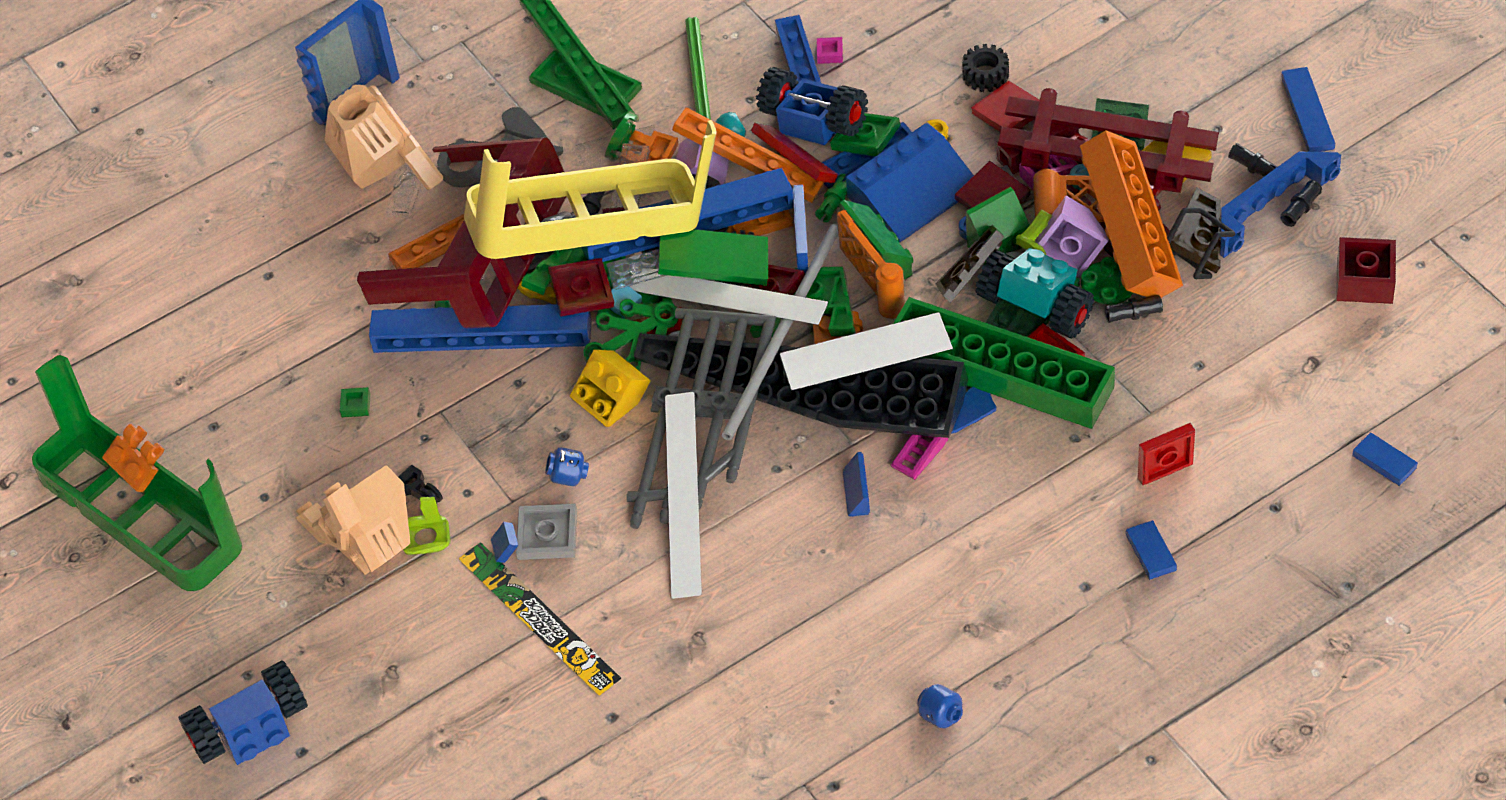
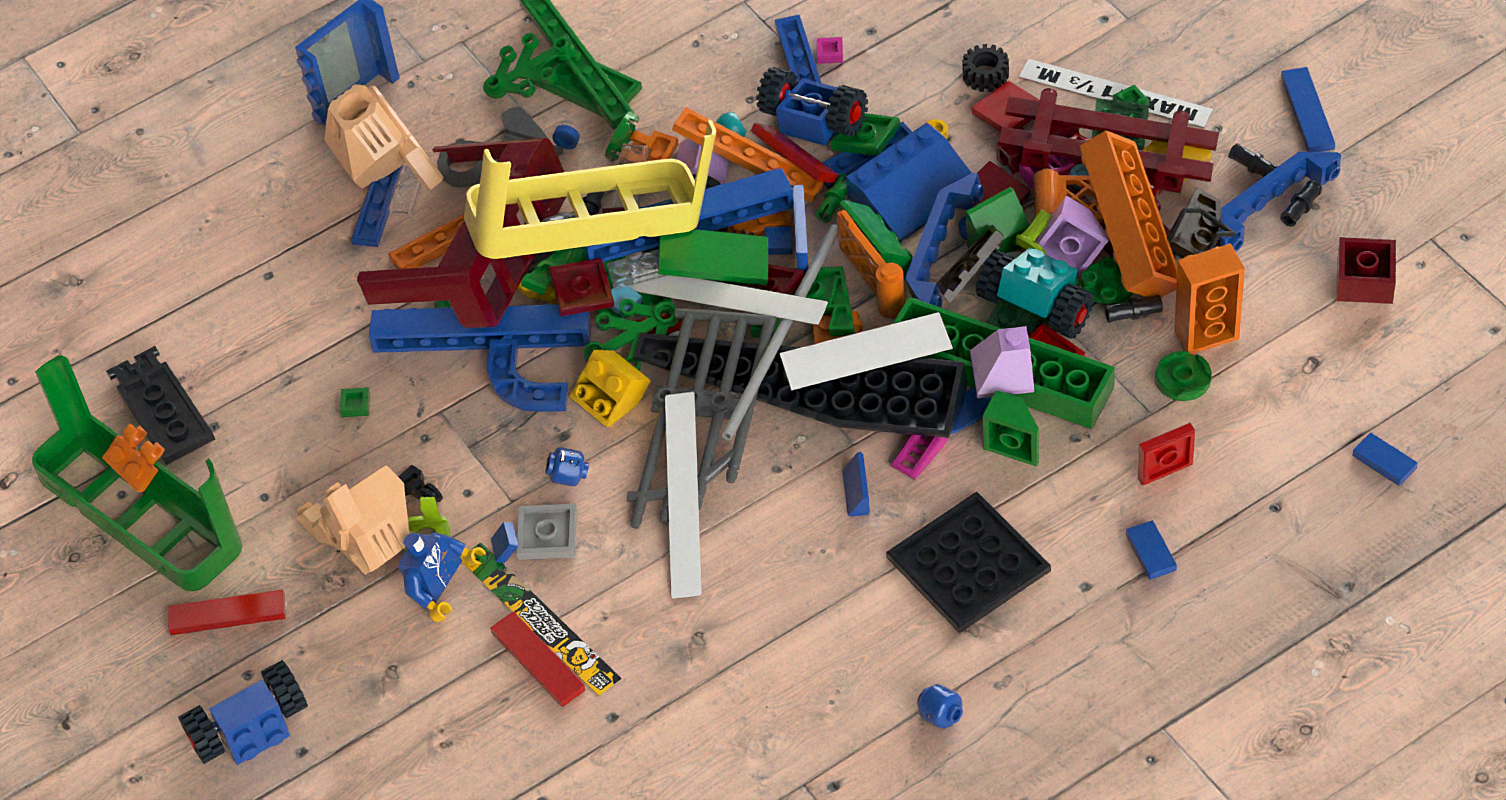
bright green axle [685,16,711,120] -> none
none -> black hinge [106,346,216,465]
none -> red tile [168,589,286,635]
none -> blue tile [351,164,405,247]
none -> blue torso [398,533,486,622]
none -> green plant [483,33,575,99]
none -> blue plate [487,339,568,412]
none -> red tile [490,611,586,707]
none -> blue tile [552,125,580,149]
none -> blue tile [765,227,793,255]
none -> black tile [886,492,1051,634]
none -> blue slope [905,173,984,308]
none -> lavender slope [970,326,1034,398]
none -> green slope [983,390,1039,467]
none -> white sticker [1019,59,1213,127]
none -> green tile [1113,85,1149,110]
none -> green tile [1155,351,1212,401]
none -> orange brick [1174,244,1245,354]

